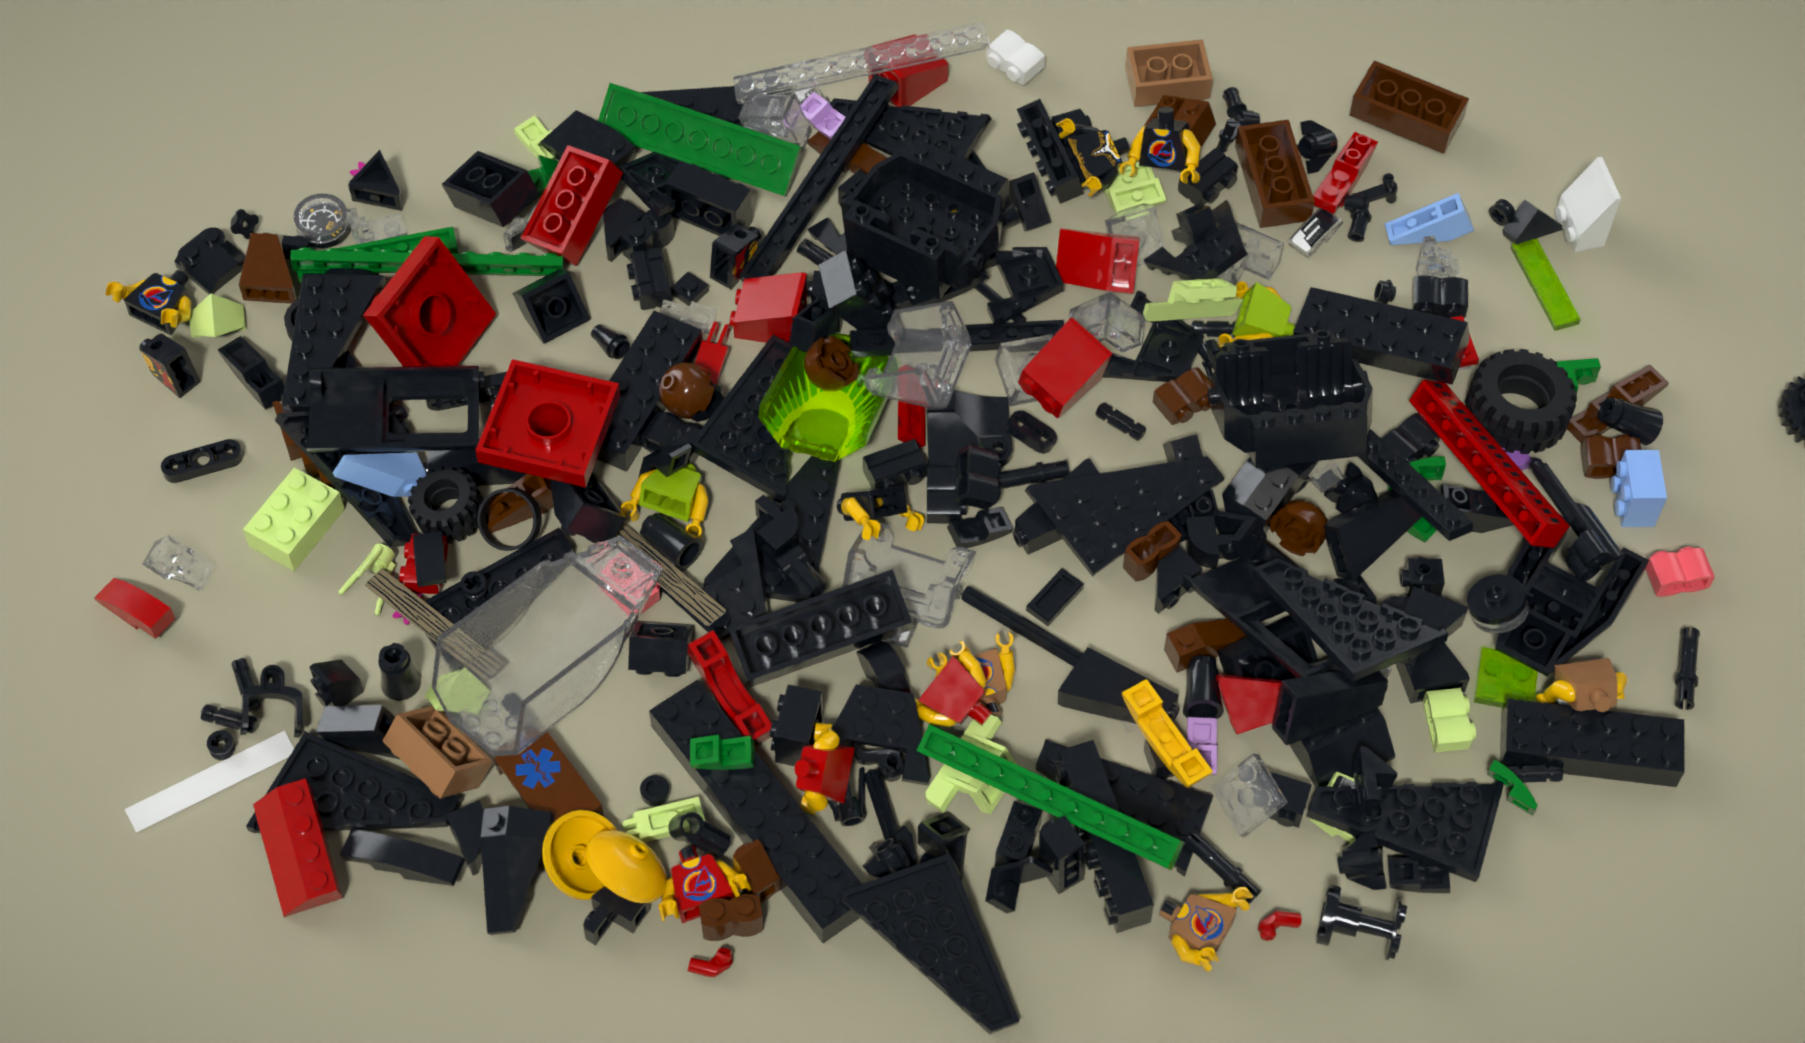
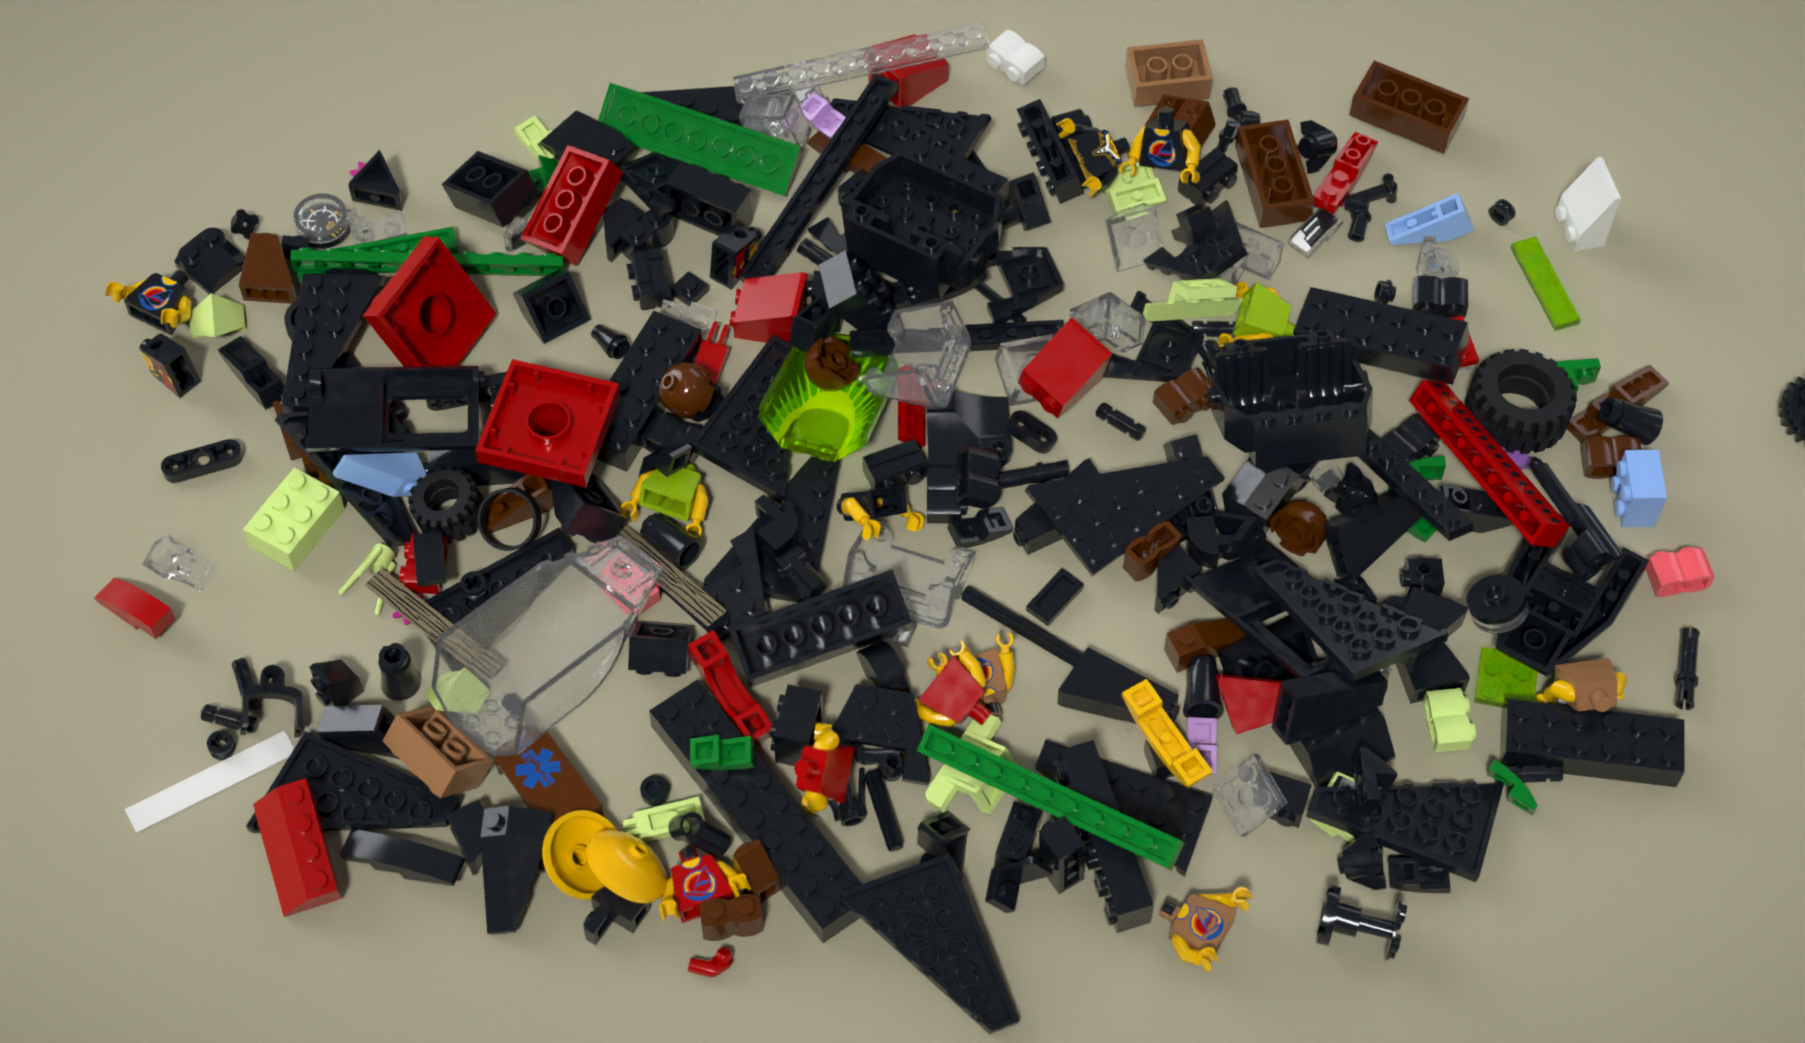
black brick [862,826,917,878] -> none
red slope [1056,228,1140,294] -> none
black pin [1183,829,1262,905] -> none
red arm [1258,911,1302,941] -> none
black slope [1503,199,1563,245] -> none

